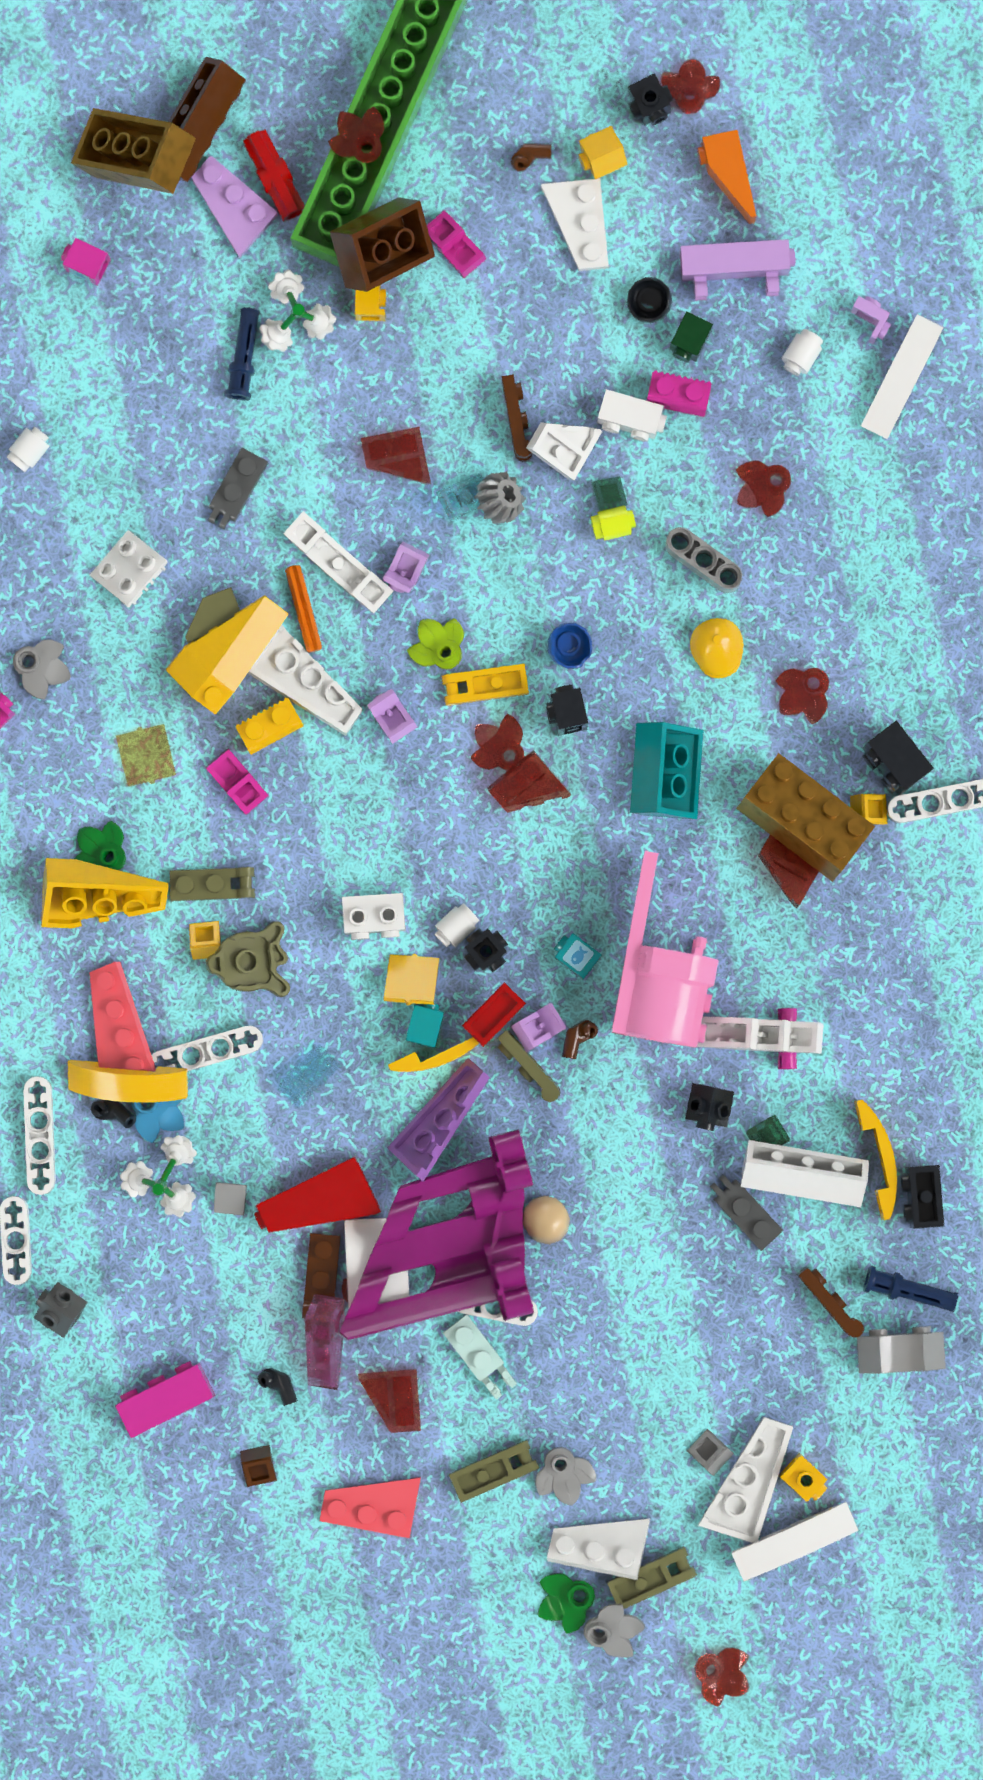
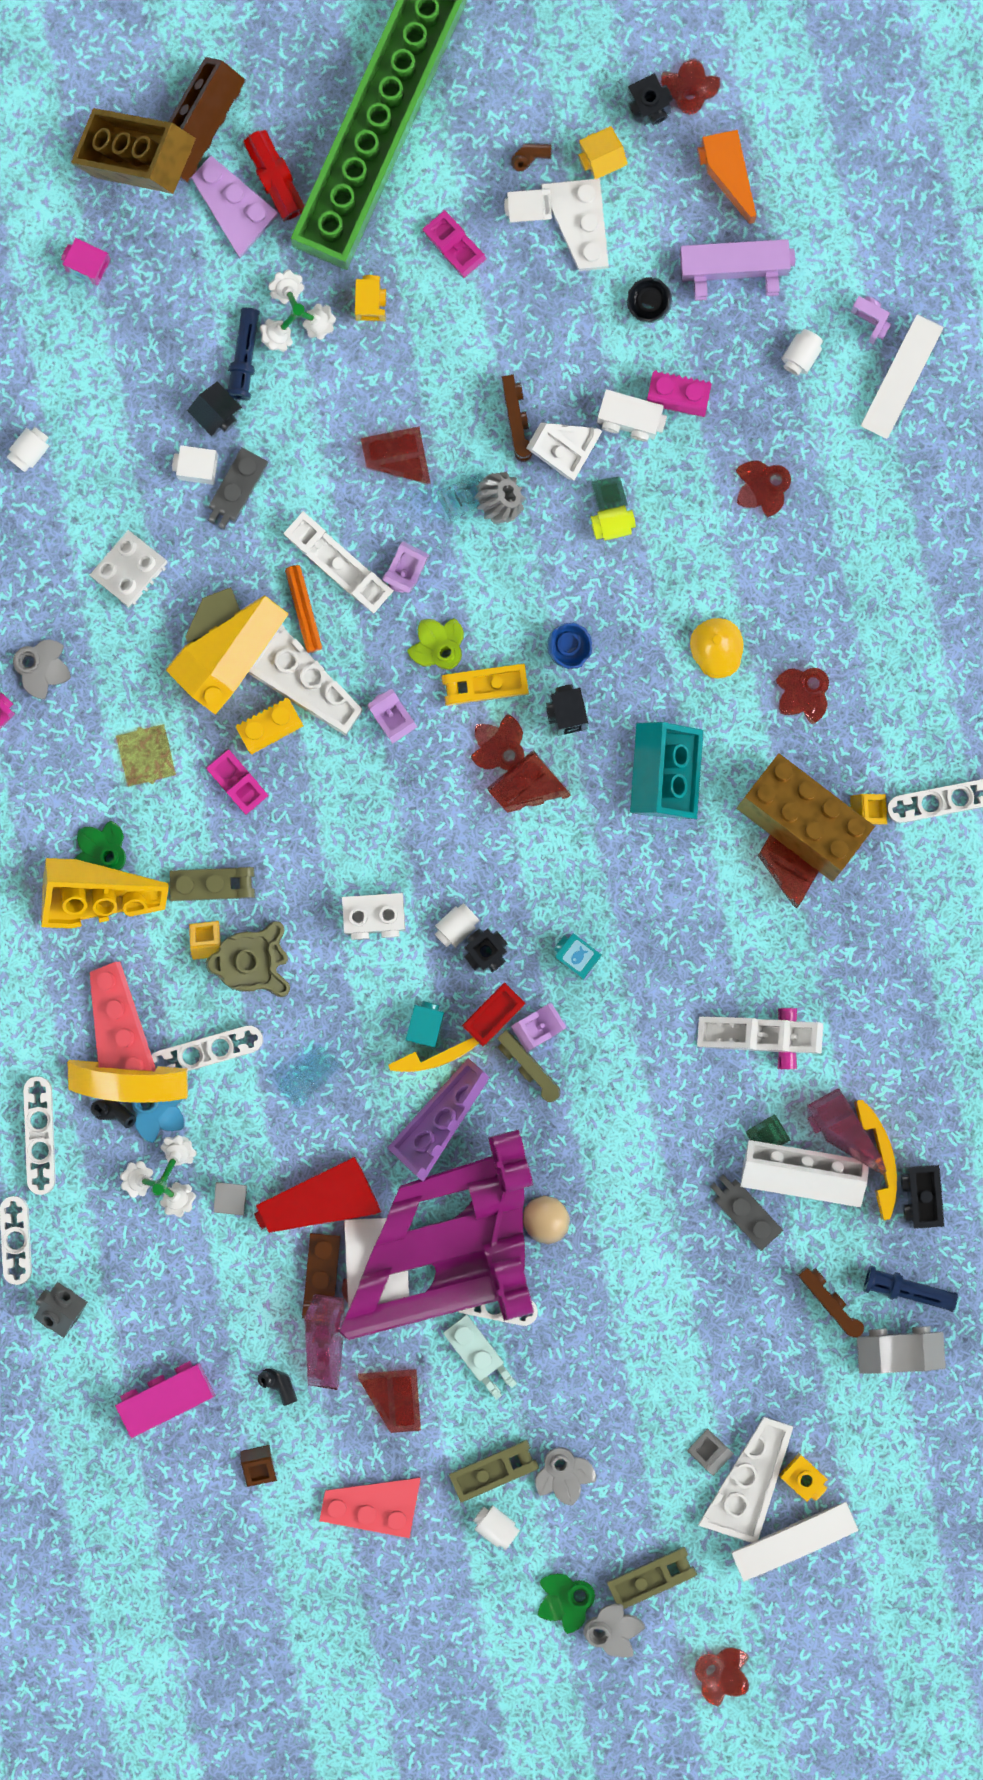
clear red plate [328,107,384,163] -> none
reddish brown brick [330,197,435,292] -> none
yellow piece [384,954,439,1006] -> none
white wing [547,1519,650,1580] -> none
reddish brown arm [562,1020,598,1059] -> none
bright pink piece [611,851,719,1048] -> none
light grey beam [666,527,742,593] -> none
dark green brick [669,311,713,363] -> none
black brick [685,1083,734,1131] -> none
black brick [862,720,934,795] -> none
none -> white brick [172,445,218,485]
none -> black brick [187,381,242,437]
none -> white brick [473,1505,520,1550]
none -> white brick [504,189,552,222]
none -> clear pink slope [807,1088,887,1175]

